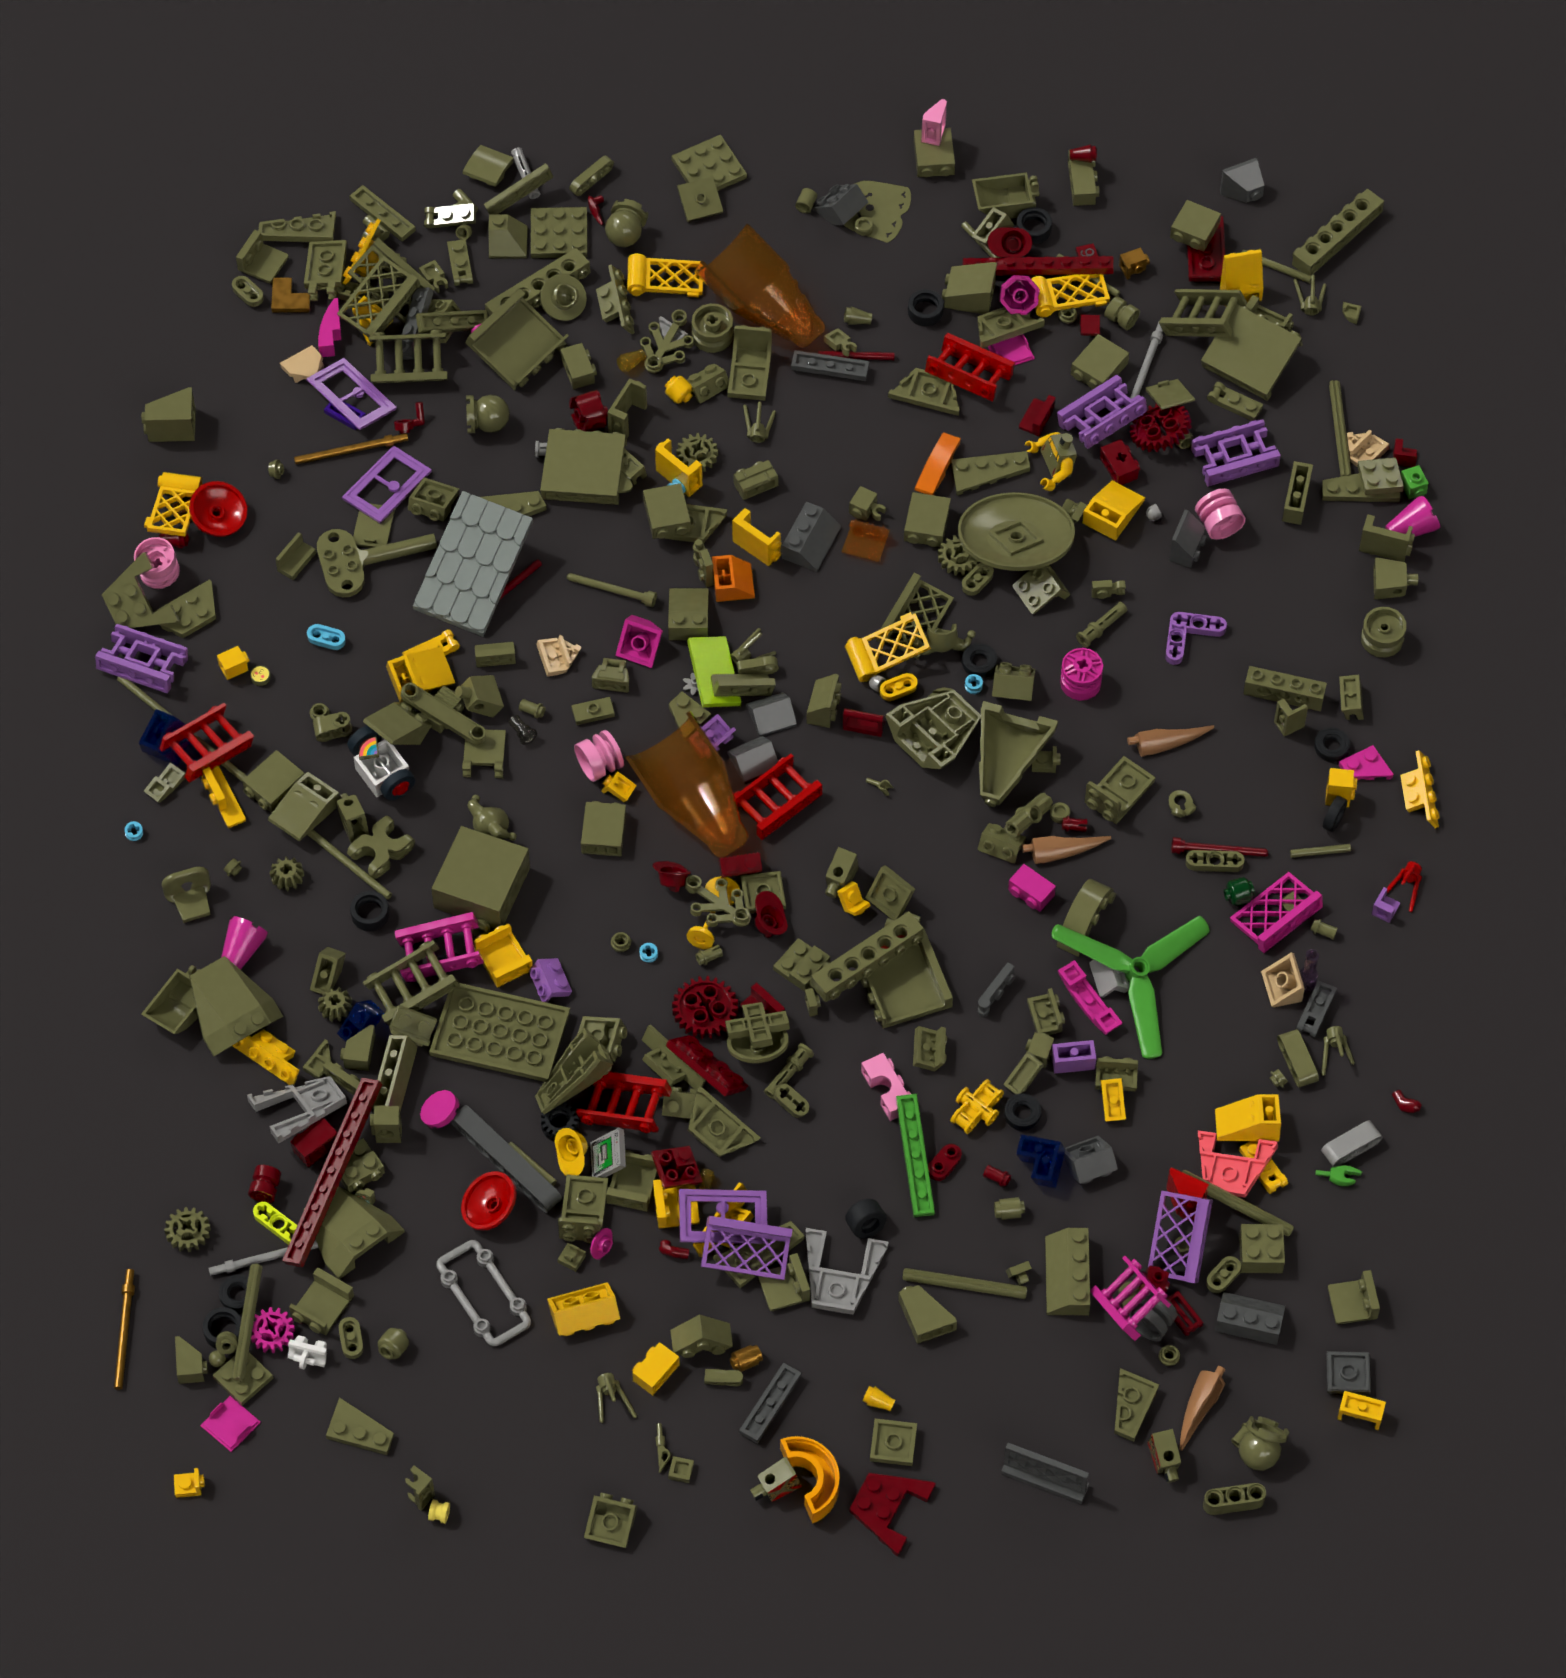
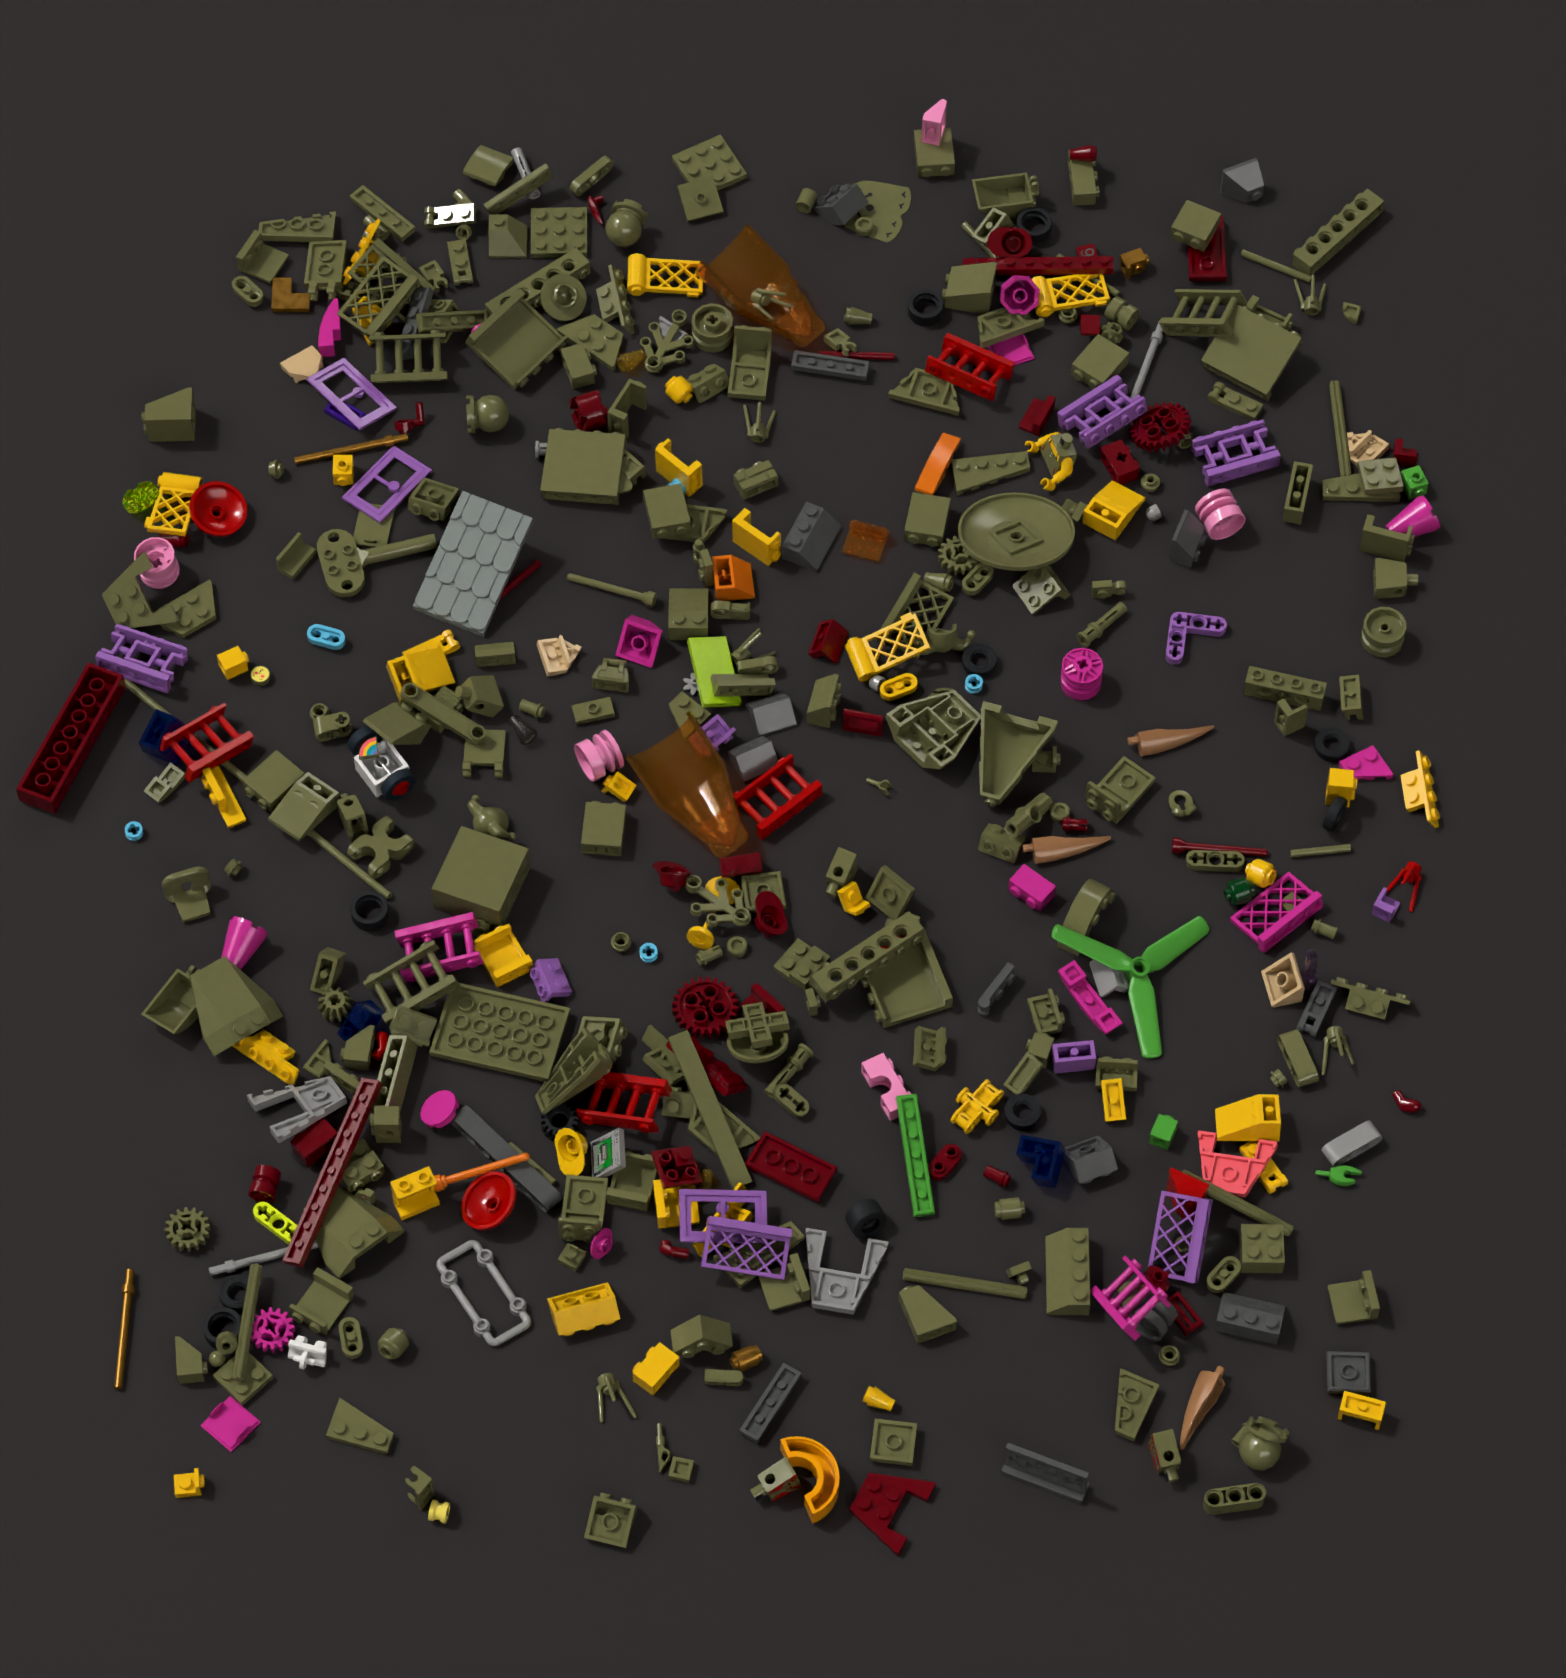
olive gear [270,856,304,891] -> none
olive wing [480,491,547,517] -> none
olive gear [676,433,718,472] -> none
olive brick [849,486,886,521] -> none
olive slope [992,662,1036,701] -> none
olive container [1146,379,1195,410] -> none
yellow slope [1220,249,1263,307] -> none
none -> dark red brick [16,662,126,814]
none -> clear neon green tile [122,481,159,514]
none -> yellow brick [333,455,354,486]
none -> red arm [372,1031,389,1062]
none -> yellow panel [390,1166,440,1221]
none -> orange piece [434,1153,530,1192]
none -> olive wing [557,314,624,371]
none -> olive tile [668,1030,752,1190]
none -> olive piece [710,600,751,620]
none -> olive tile [727,936,747,958]
none -> dark red piece [745,1131,838,1203]
none -> olive plant [751,288,795,321]
none -> dark red panel [808,619,848,663]
none -> olive cone [923,572,954,592]
none -> olive gear [1100,322,1123,344]
none -> olive plate [1141,473,1160,492]
none -> bright green brick [1149,1114,1178,1151]
none -> yellow head [1245,859,1277,888]
none -> olive bracket [1331,977,1412,1020]

